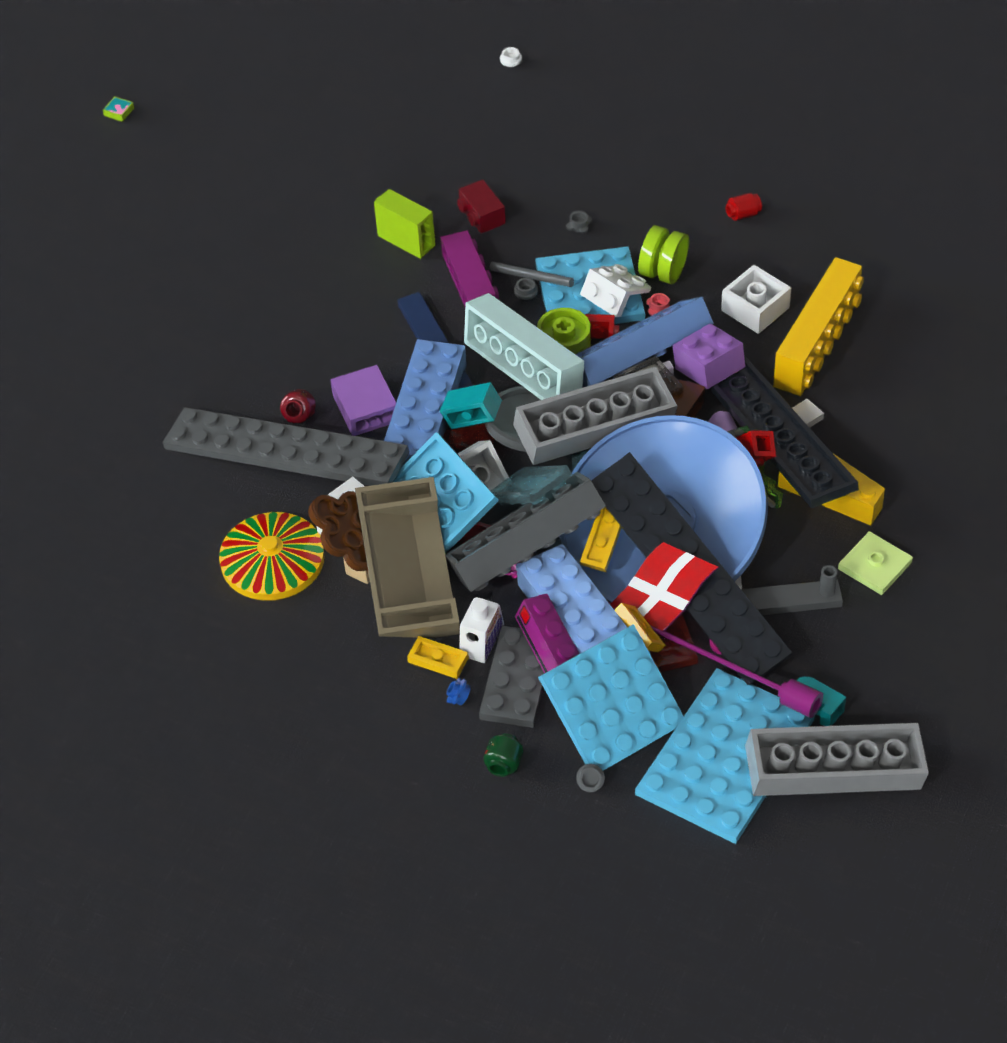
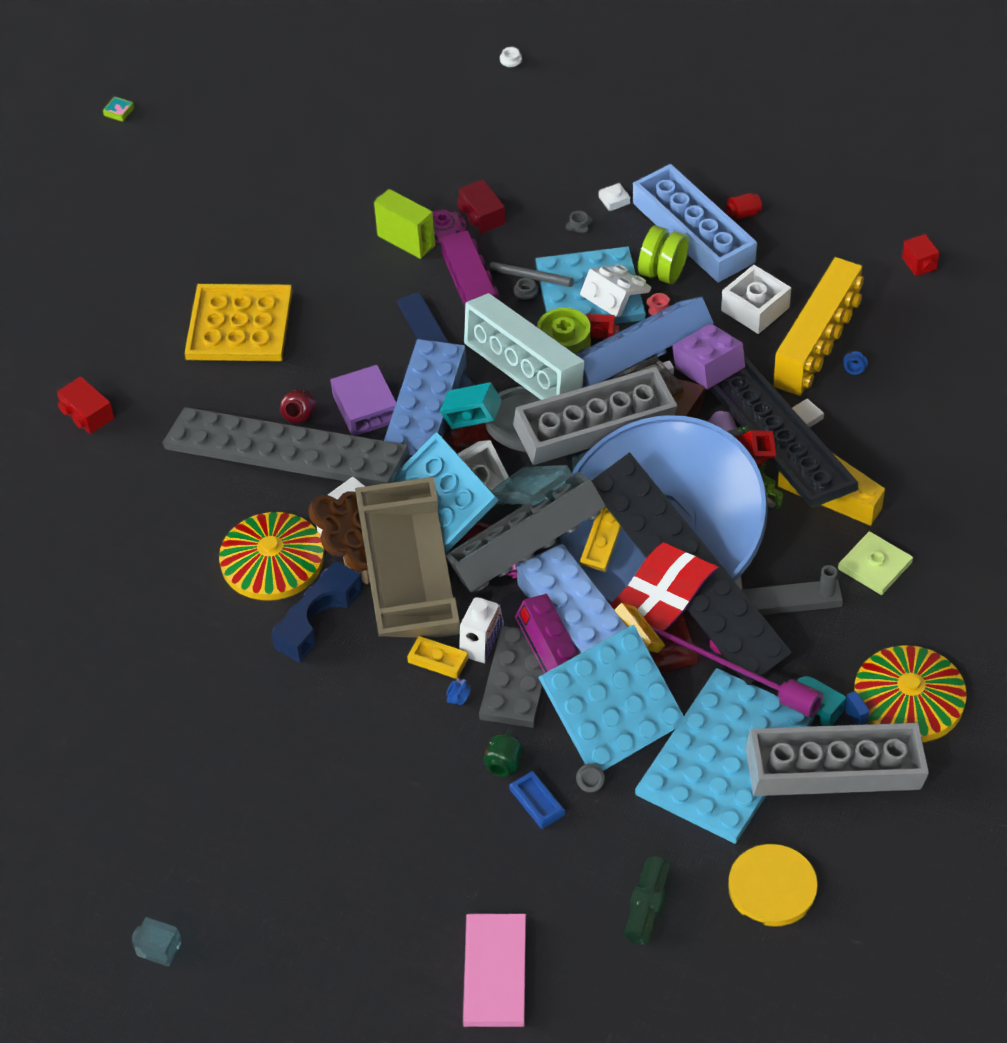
none -> red brick [57,376,114,434]
none -> clear light blue brick [132,917,182,967]
none -> yellow plate [184,284,293,361]
none -> dark blue arch [271,561,363,663]
none -> magenta dish [433,209,466,244]
none -> bright pink tile [463,914,526,1027]
none -> blue tile [509,771,565,829]
none -> white plate [599,183,630,211]
none -> clear green piece [624,856,670,946]
none -> light blue brick [633,164,757,283]
none -> yellow tile [729,844,817,926]
none -> blue plate [844,351,868,375]
none -> blue tile [845,691,870,725]
none -> dish [854,646,967,742]
none -> red brick [902,234,939,276]

